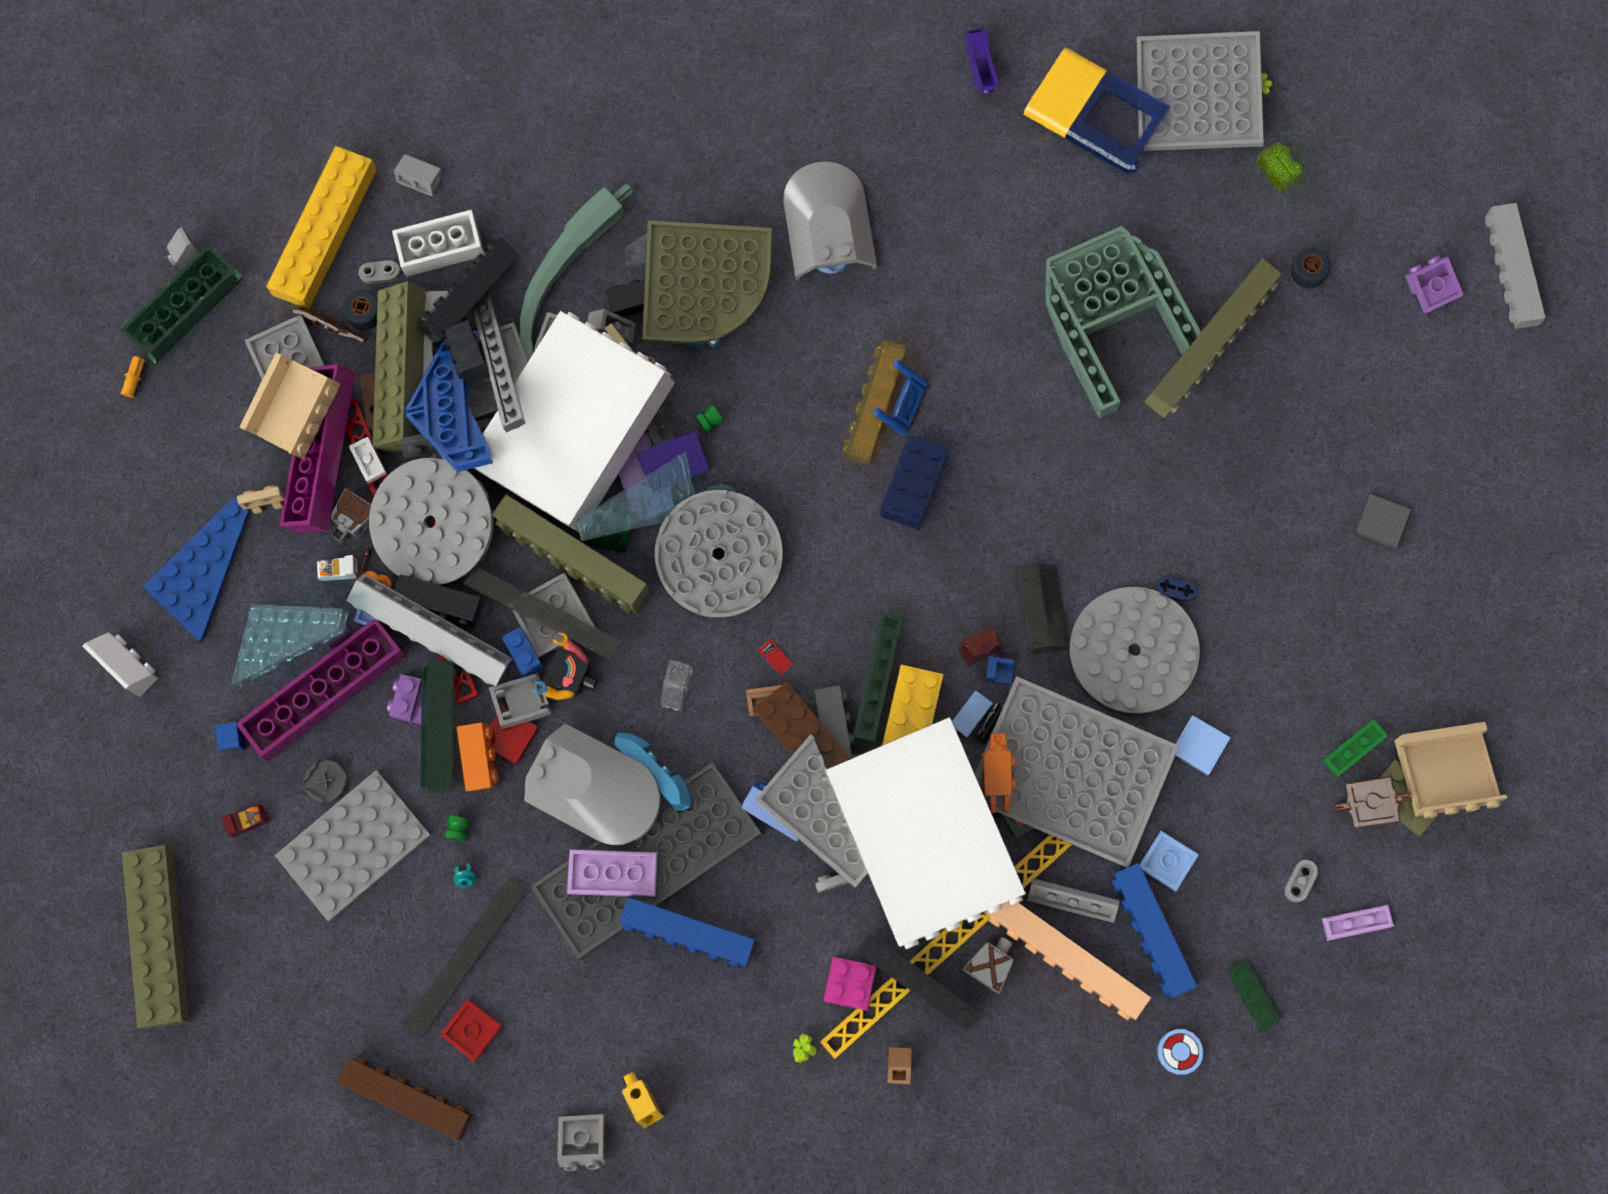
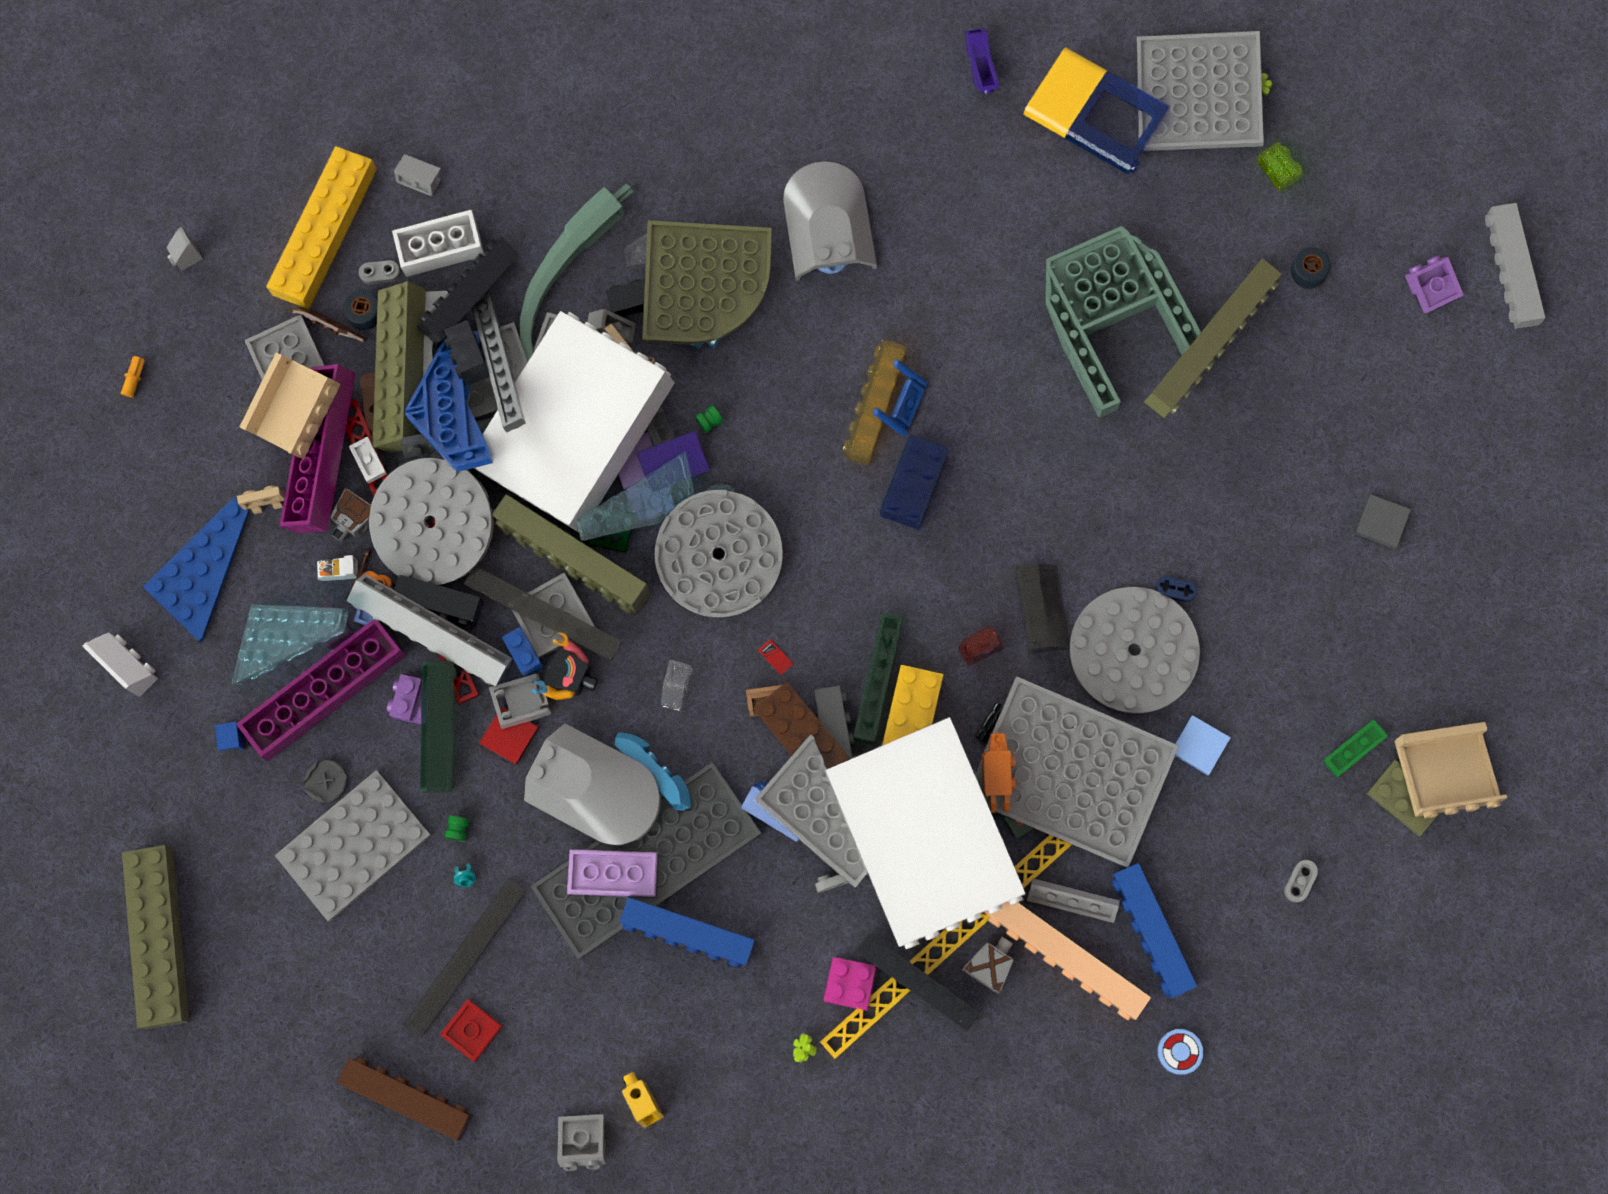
clear green brick [120,244,243,364] -> none
dark red leg [221,805,268,837] -> none
orange brick [457,723,499,791] -> none
medium nougat brick [888,1047,912,1084] -> none
light blue tile [952,690,993,738] -> none
blue panel [986,656,1015,685] -> none
light blue tile [1140,831,1199,892] -> none
dark green plate [1227,960,1281,1031] -> none
lavender tile [1322,905,1394,941] -> none
plate [1334,776,1412,827] -> none

